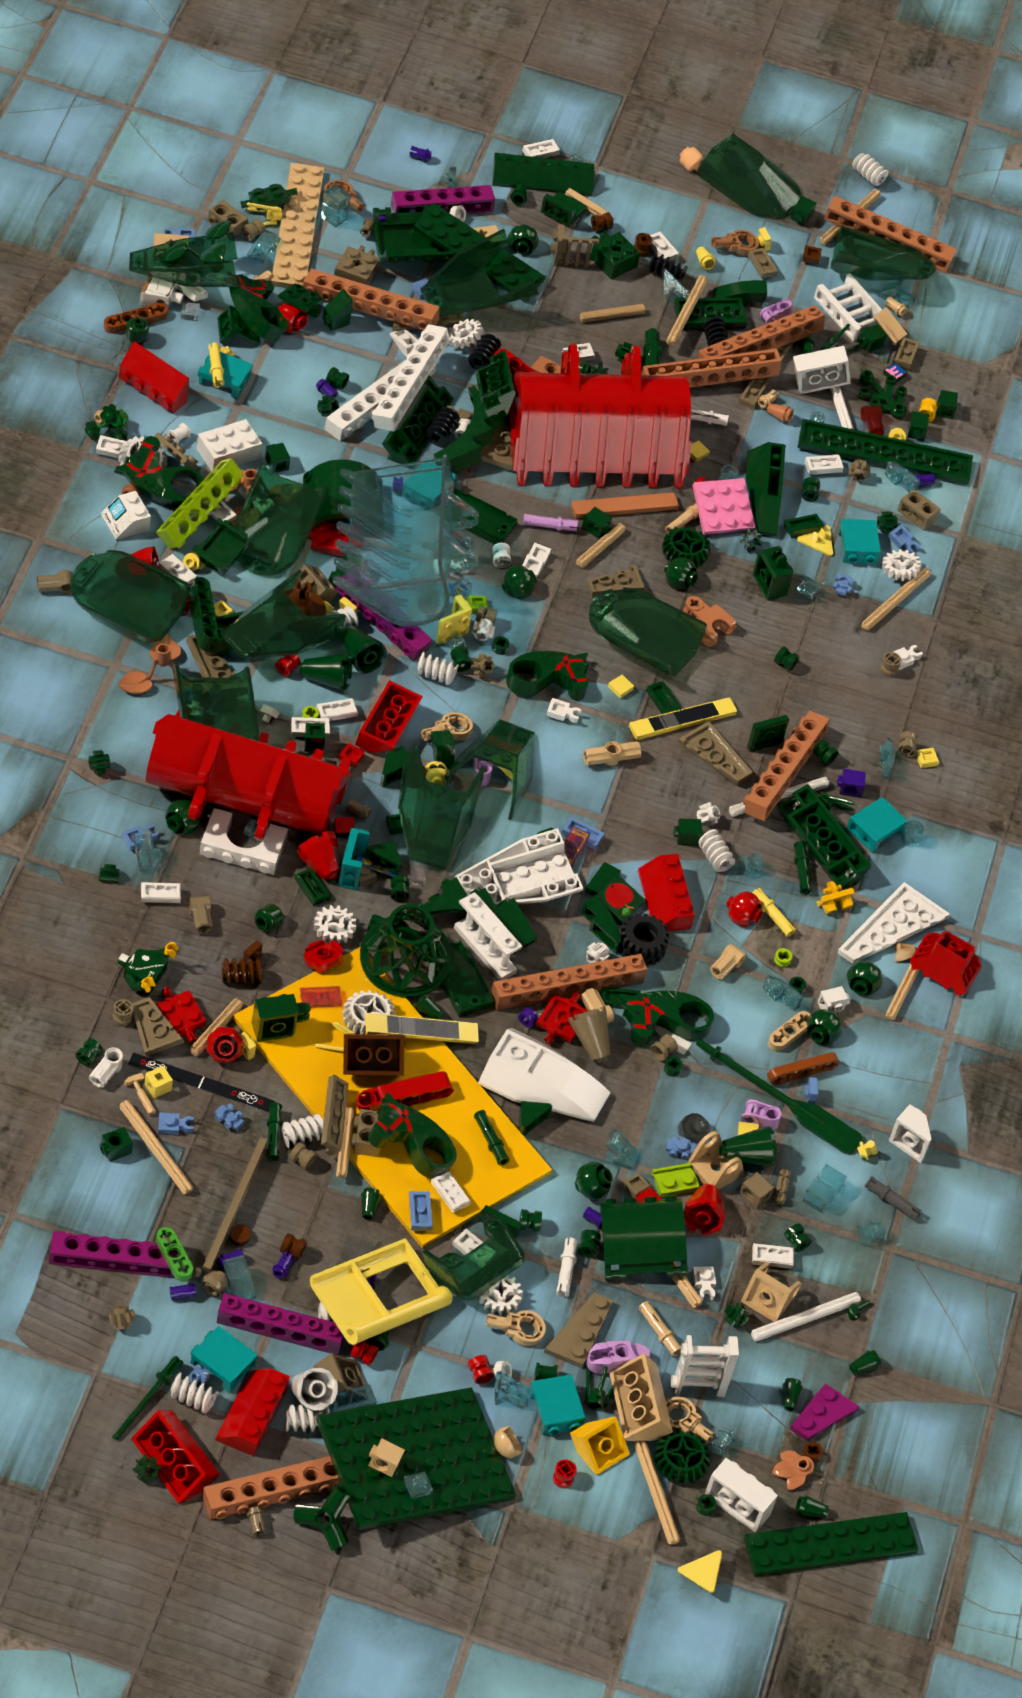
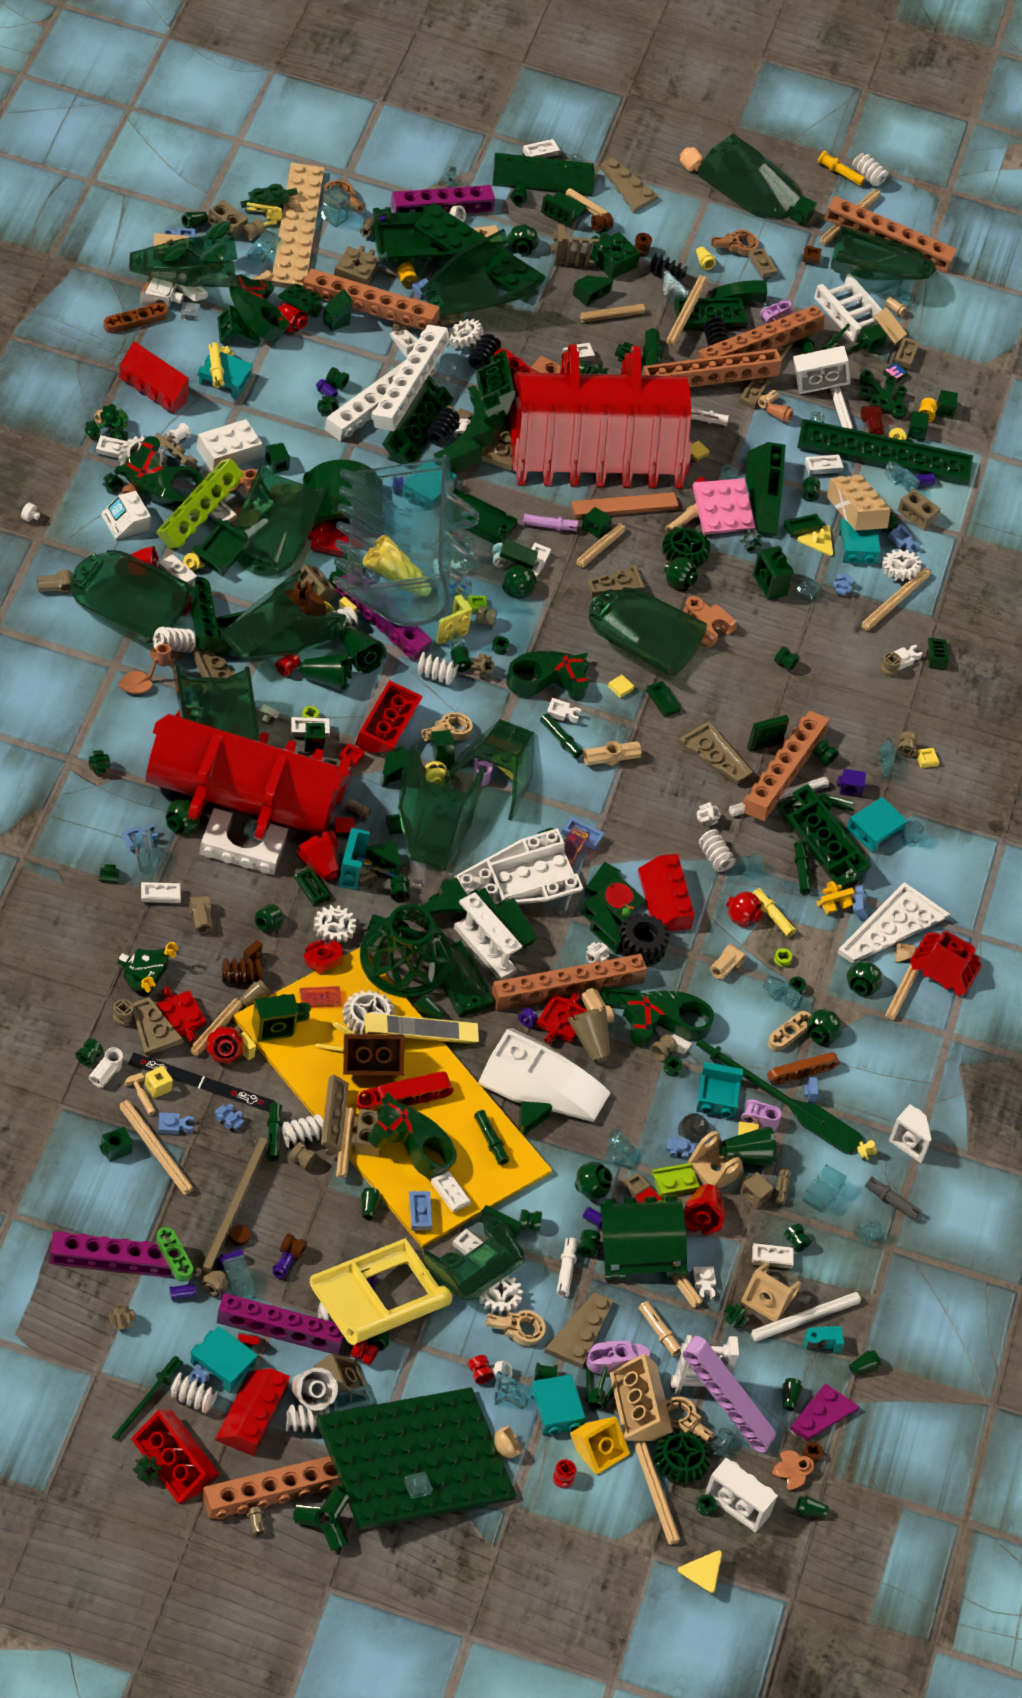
dark green head [126,317,149,344] -> none
light yellow tile [214,600,234,617] -> none
white plate [316,698,358,721] -> none
tan brick [368,1439,405,1477] -> none
dark purple pin [409,146,432,162] -> none
white gear [472,619,495,641] -> none
tile [629,697,737,740] -> none
white plate [650,232,679,261] -> none
dark green brick [673,818,703,846] -> none
dark green plate [744,1512,919,1576] -> none
light yellow plate [757,227,772,252] -> none
white brick [817,986,850,1013] -> none
dark green hand [846,1300,871,1320] -> none
dark tan gear [849,460,871,481] -> none
none -> white tile [21,502,40,522]
none -> dark green plate [102,472,123,494]
none -> white piece [153,626,196,653]
none -> dark green cone [181,211,208,229]
none -> red tile [237,1333,260,1345]
none -> dark tan cone [239,980,269,1008]
none -> light yellow cone [363,535,432,596]
none -> yellow wheel [397,263,418,287]
none -> dark green tile [499,538,538,570]
none -> dark green pin [540,713,583,759]
none -> dark green slope [573,275,613,307]
none -> dark tan wing [600,157,658,213]
none -> lavender beam [683,1336,776,1453]
none -> teal panel [696,1062,743,1119]
none -> teal leg [803,1326,844,1354]
none -> yellow pin [817,151,865,186]
none -> tan brick [827,475,891,531]
none -> medium blue plate [853,885,868,921]
none -> dark green slope [928,638,949,669]

